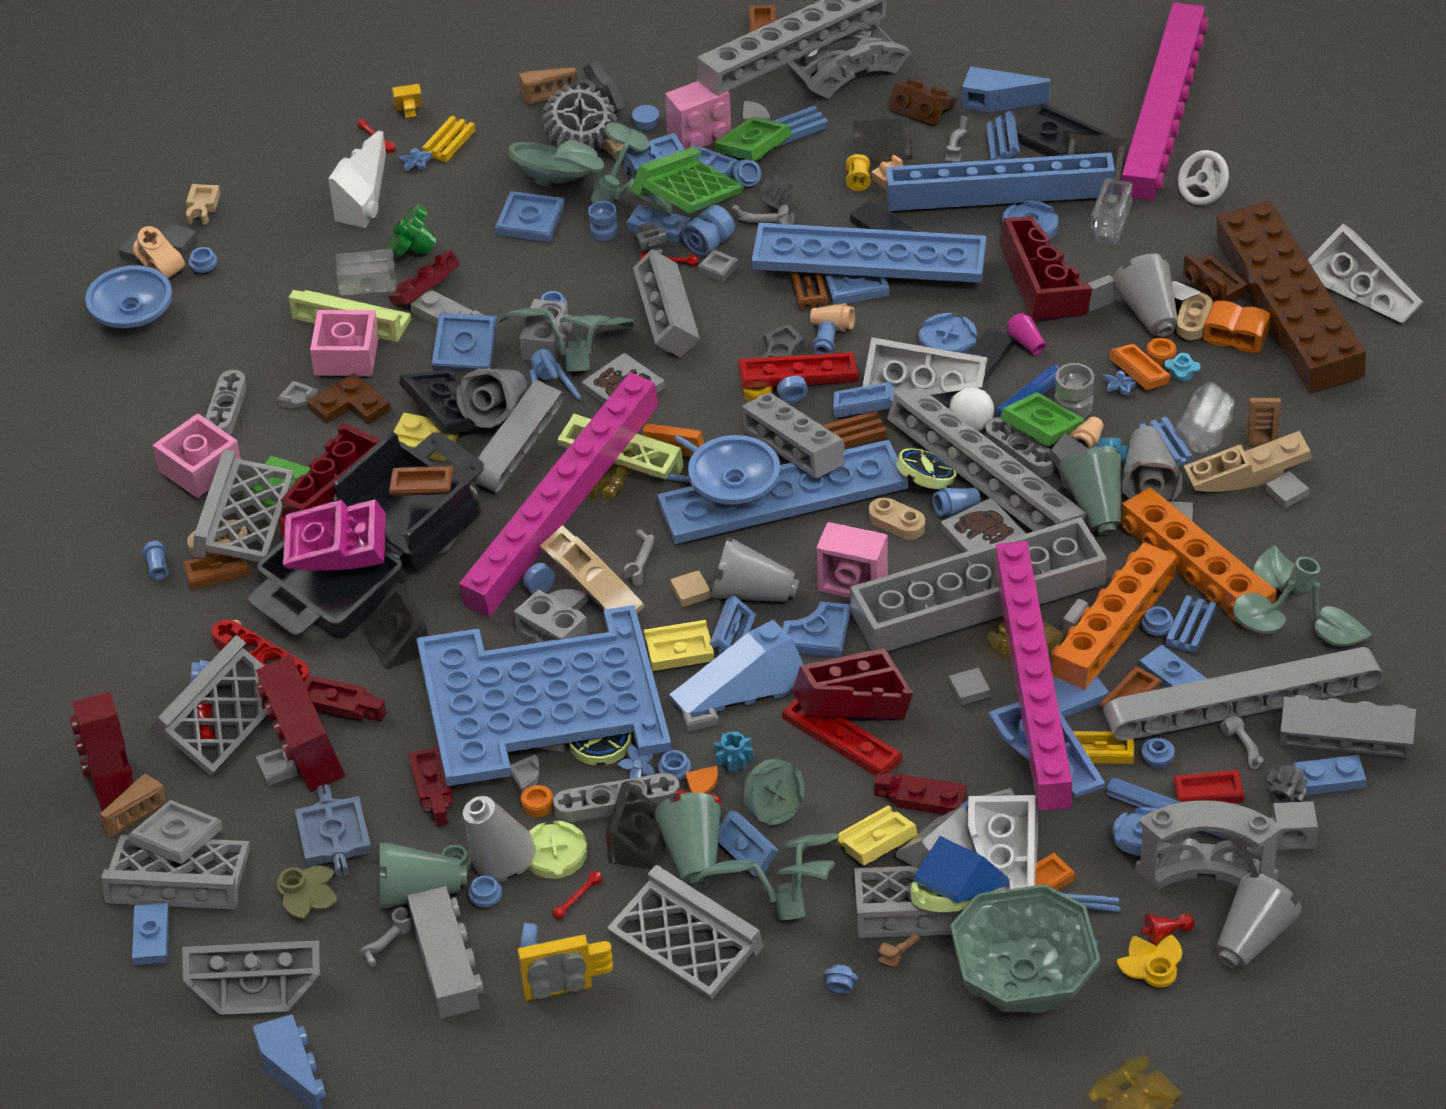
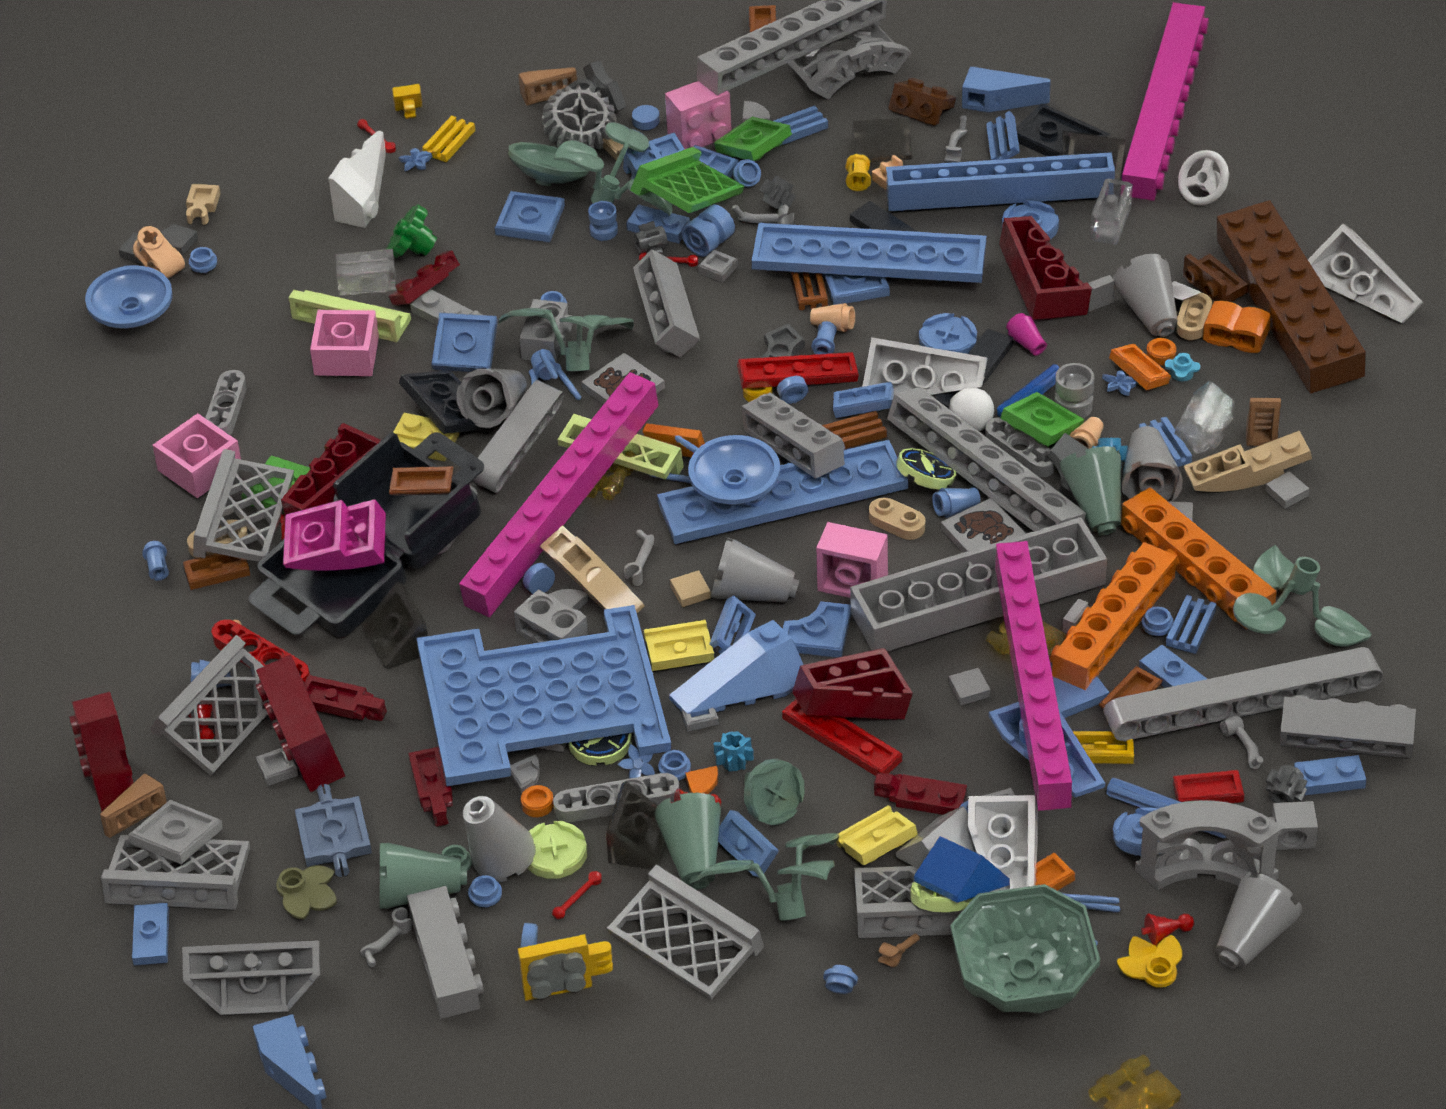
light grey tile [277,381,318,408] -> none
reddish brown plate [307,373,391,425] -> none
medium blue plate [1142,738,1175,769] -> none

